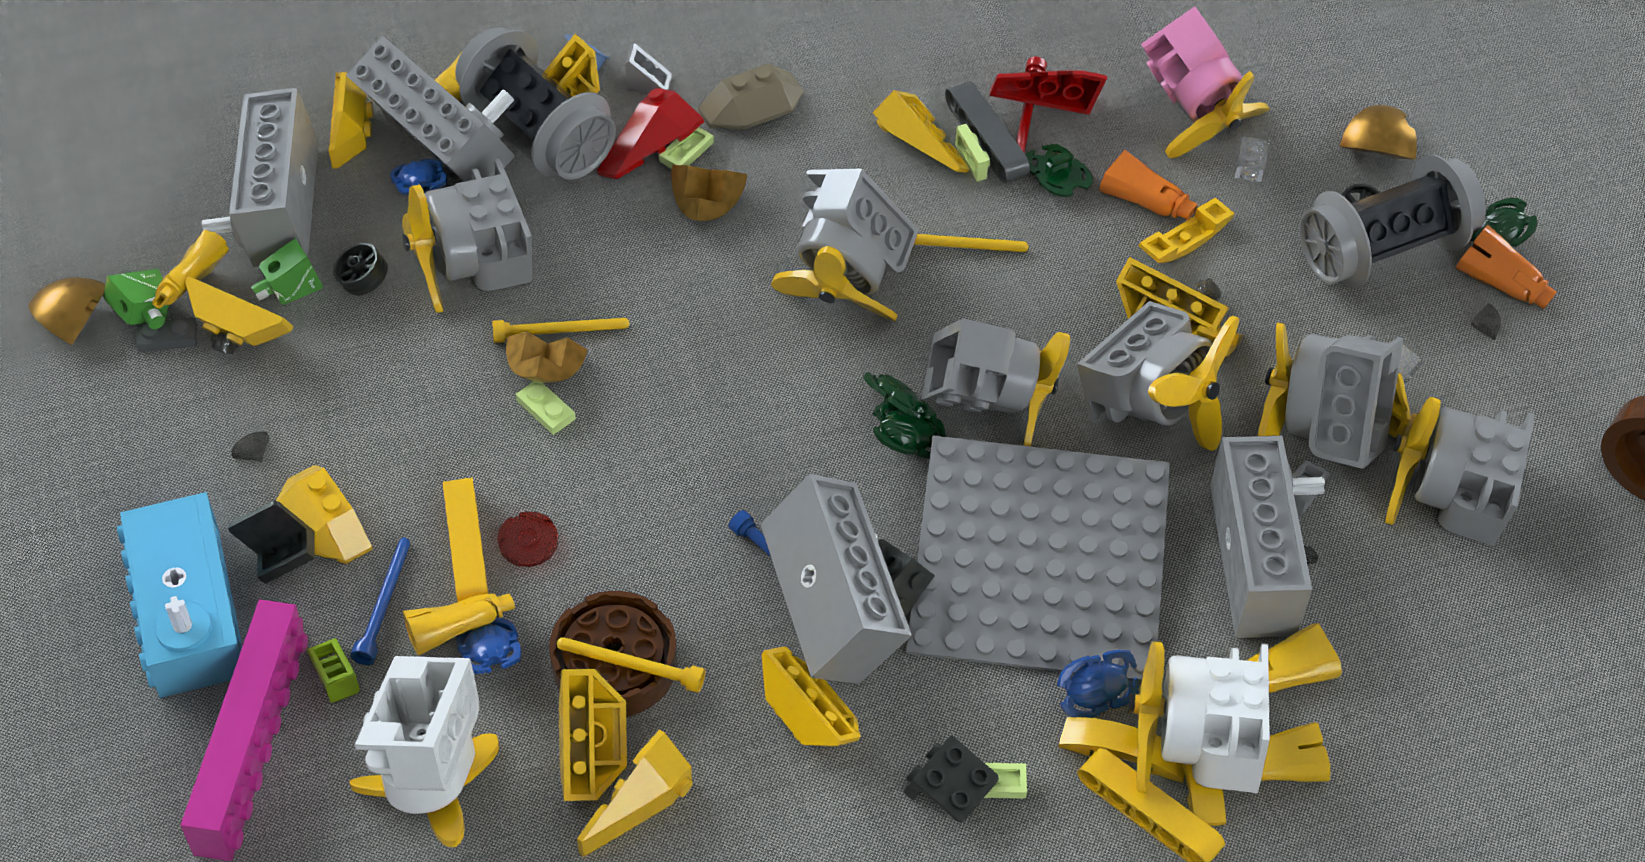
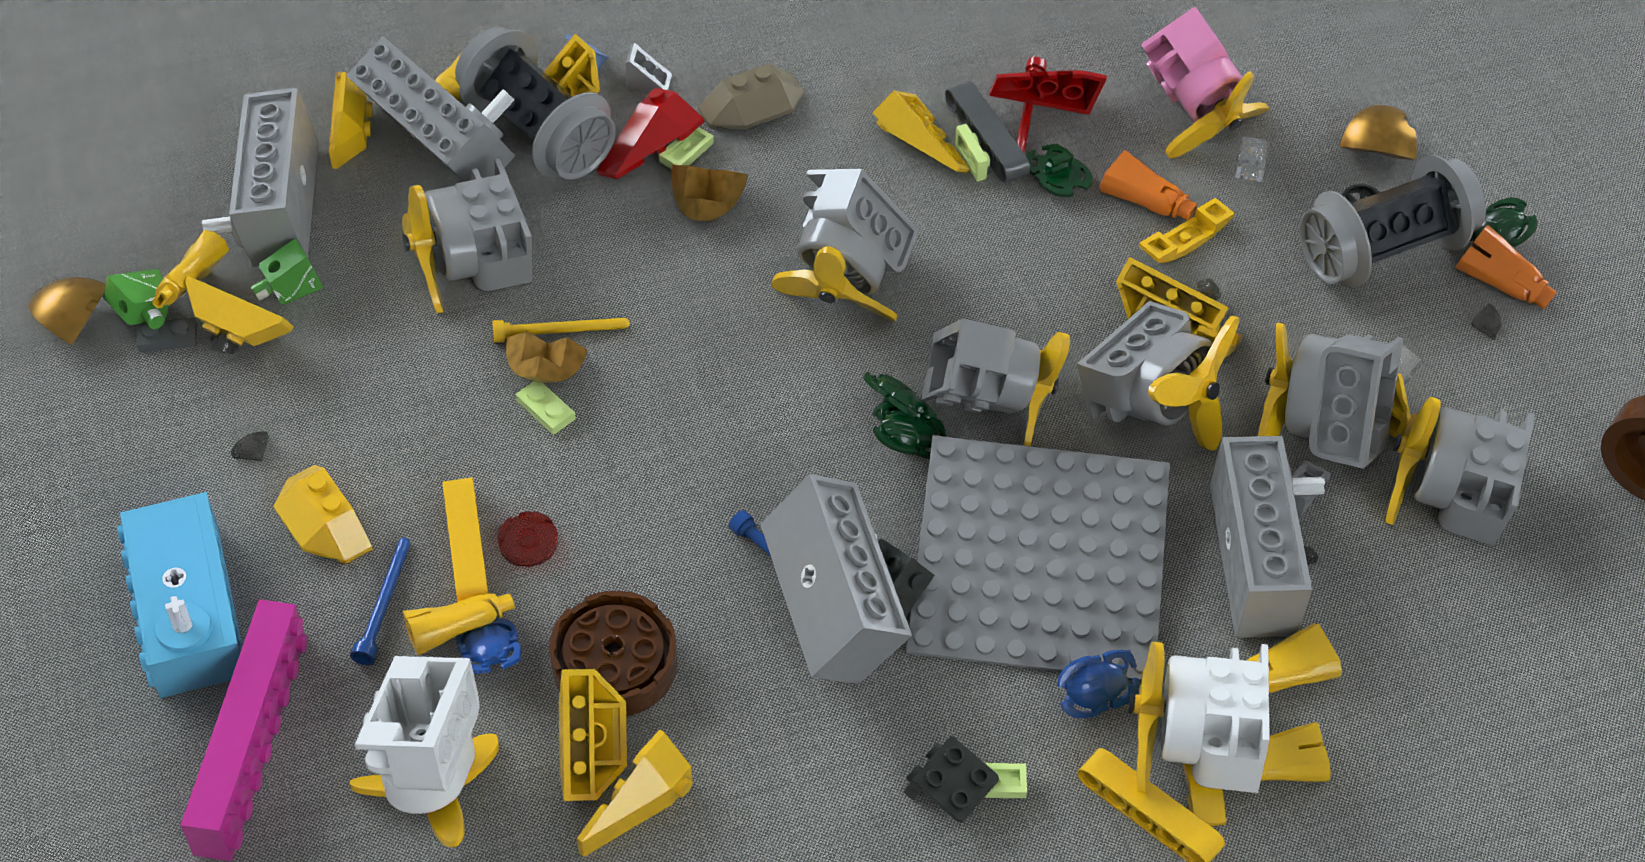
pearl dark grey bracket [228,501,315,584] -> none
lime slope [306,638,360,703] -> none
pearl dark grey wheel [333,243,388,296] -> none
blue shield [390,159,448,196] -> none
yellow piece [557,637,706,693] -> none
yellow wedge [761,646,861,746] -> none
yellow piece [914,234,1029,252] -> none
yellow slope [1058,717,1185,783] -> none

